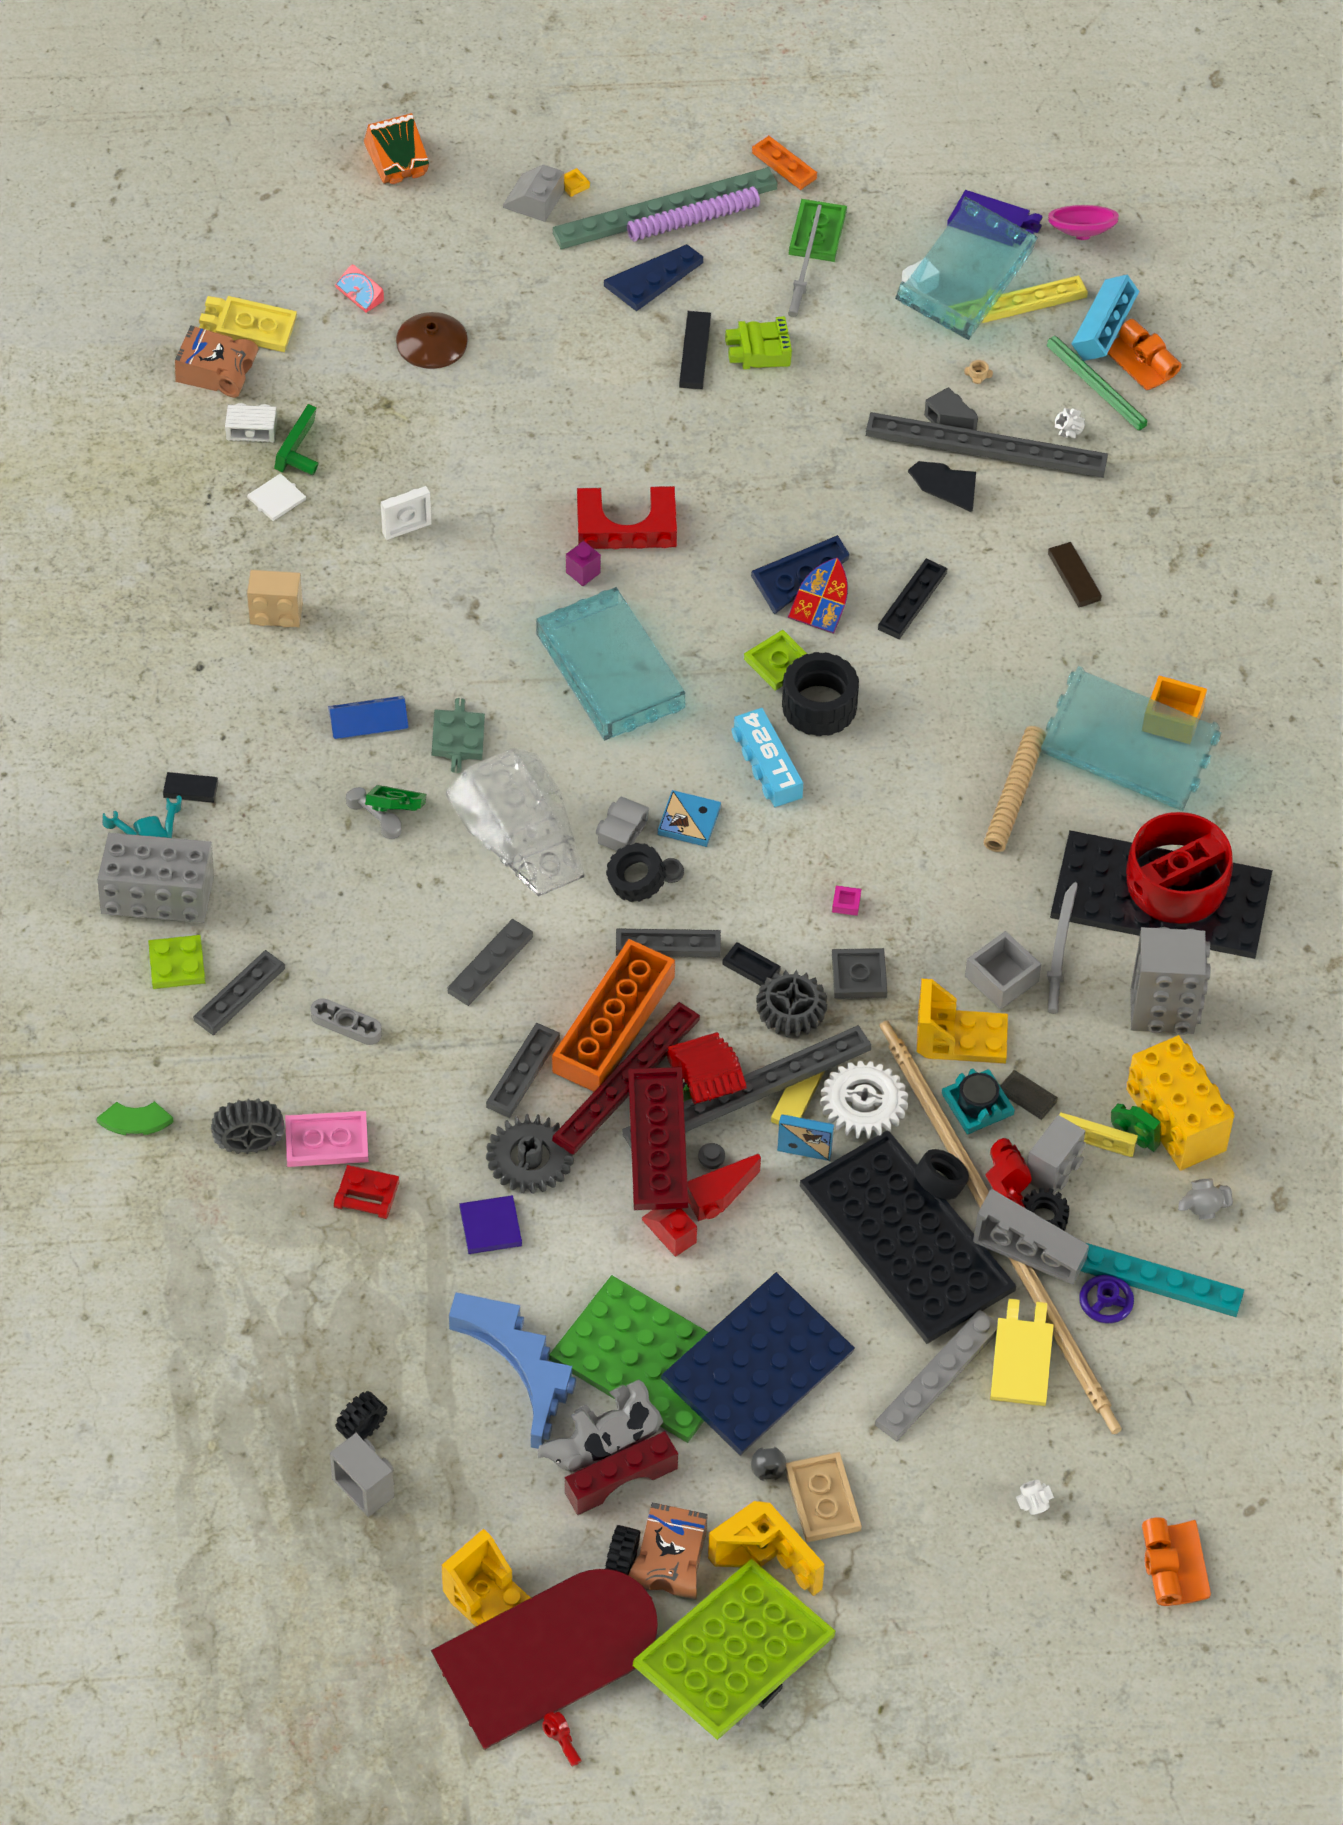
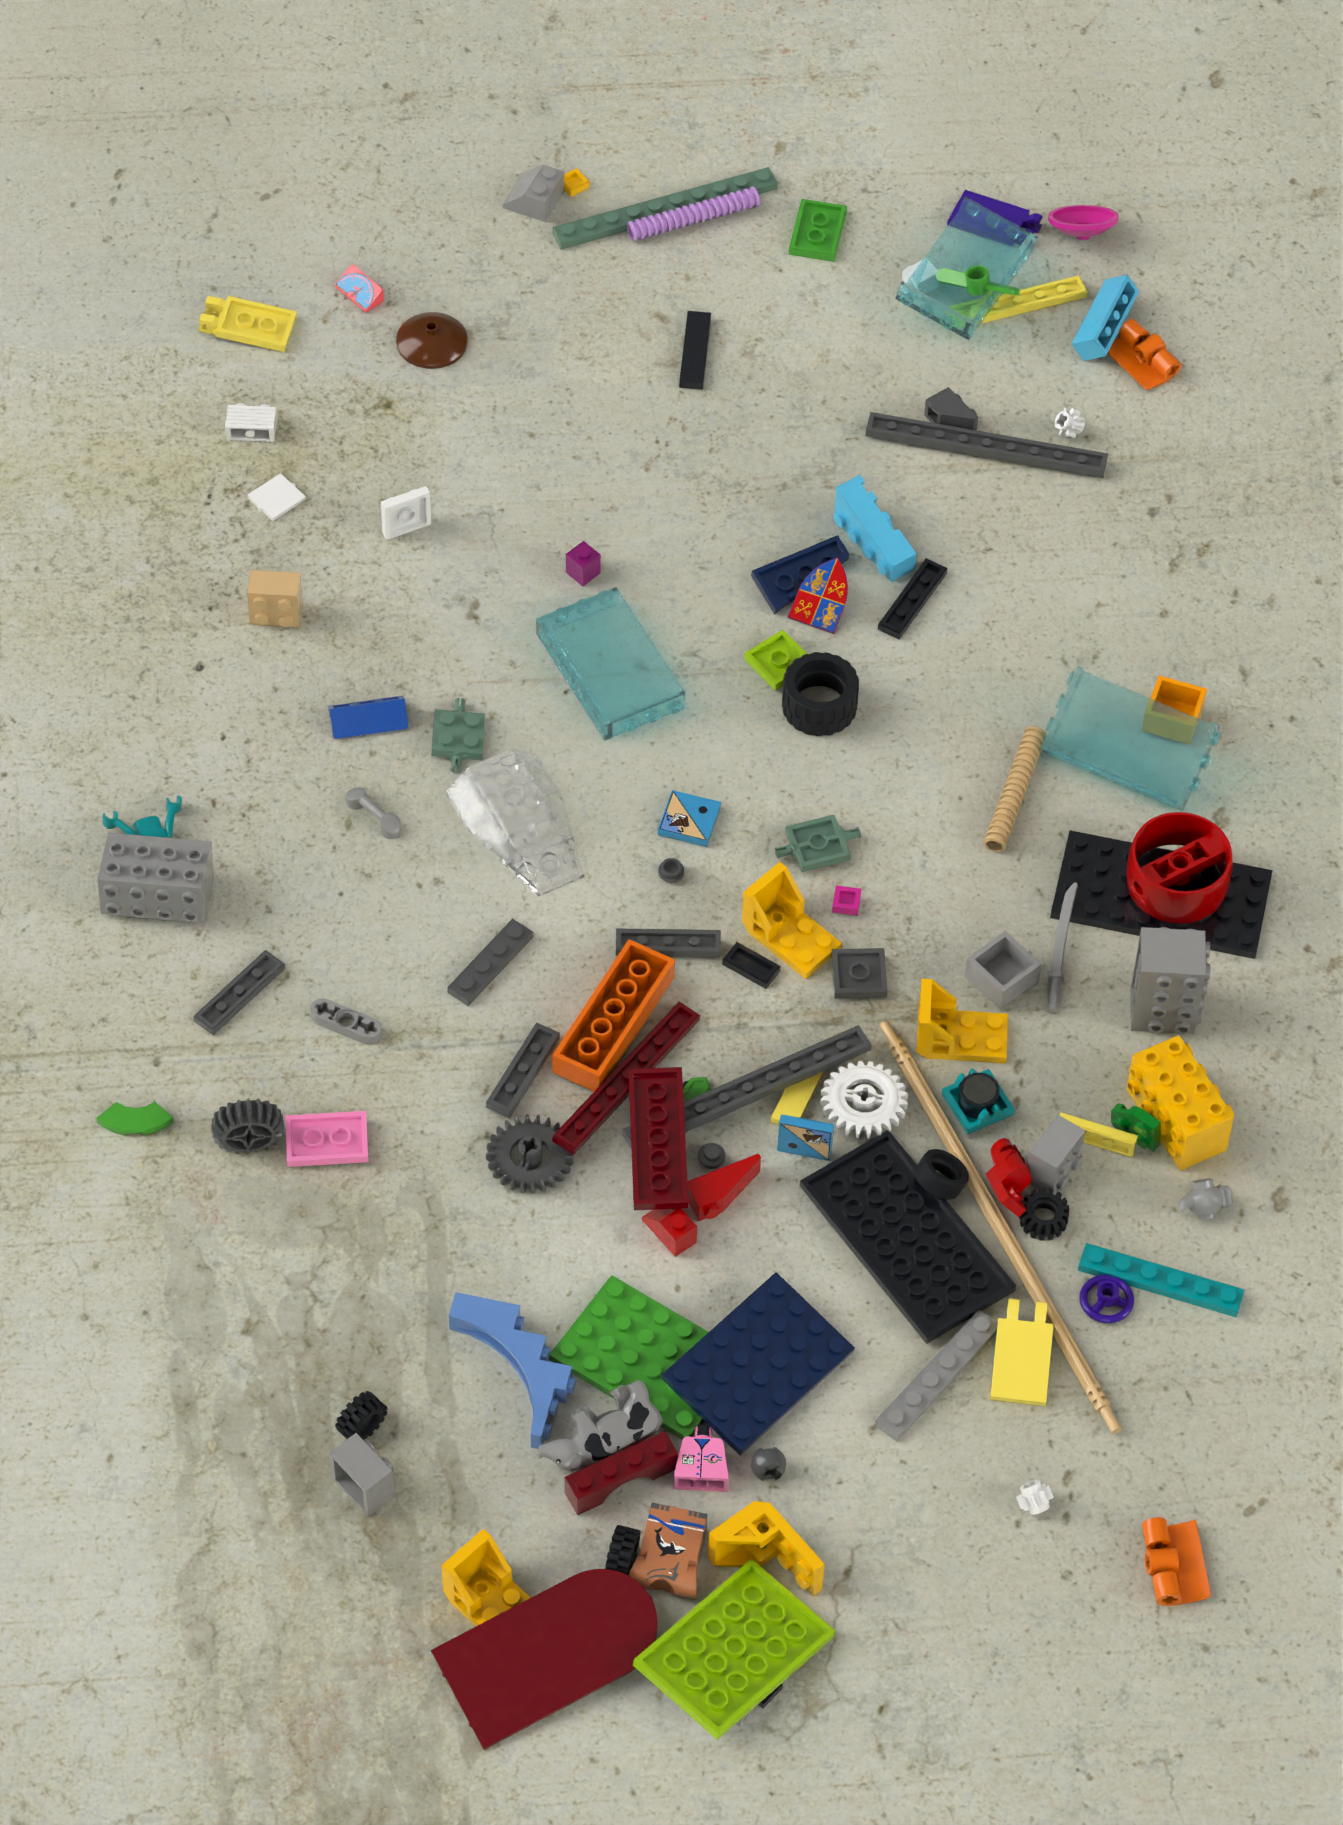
lime plate [148,935,206,989] -> none
black tile [163,772,218,803] -> none
nougat piece [175,325,259,398] -> none
green piece [274,404,319,476] -> none
red plate [334,1165,400,1219] -> none
slope [364,113,429,184] -> none
green plate [365,785,427,811] -> none
dark purple tile [459,1195,522,1254] -> none
red plate [542,1712,582,1767] -> none
red arch [577,486,677,549] -> none
light grey brick [596,796,649,851] -> none
dark blue wing [604,244,704,312] -> none
black tyre [606,843,666,902] -> none
red piece [667,1032,747,1104] -> none
lime hips [725,316,792,369] -> none
medium azure brick [731,708,803,808] -> none
orange plate [752,135,817,190] -> none
dark grey gear [756,969,827,1037] -> none
tan plate [785,1452,862,1543] -> none
light grey sword [788,205,822,317] -> none
black panel [908,461,976,512] -> none
tan plate [964,360,993,384] -> none
light grey wedge [973,1189,1089,1285] -> none
clear smoke tile [1000,1070,1058,1120] -> none
axle [1047,336,1147,431] -> none
dark brown tile [1048,542,1102,608] -> none
none -> bright pink torso [674,1425,728,1492]
none -> yellow bracket [742,861,842,979]
none -> sand green plate [775,815,861,873]
none -> medium azure wedge [833,475,917,582]
none -> bright green piece [936,265,1020,296]

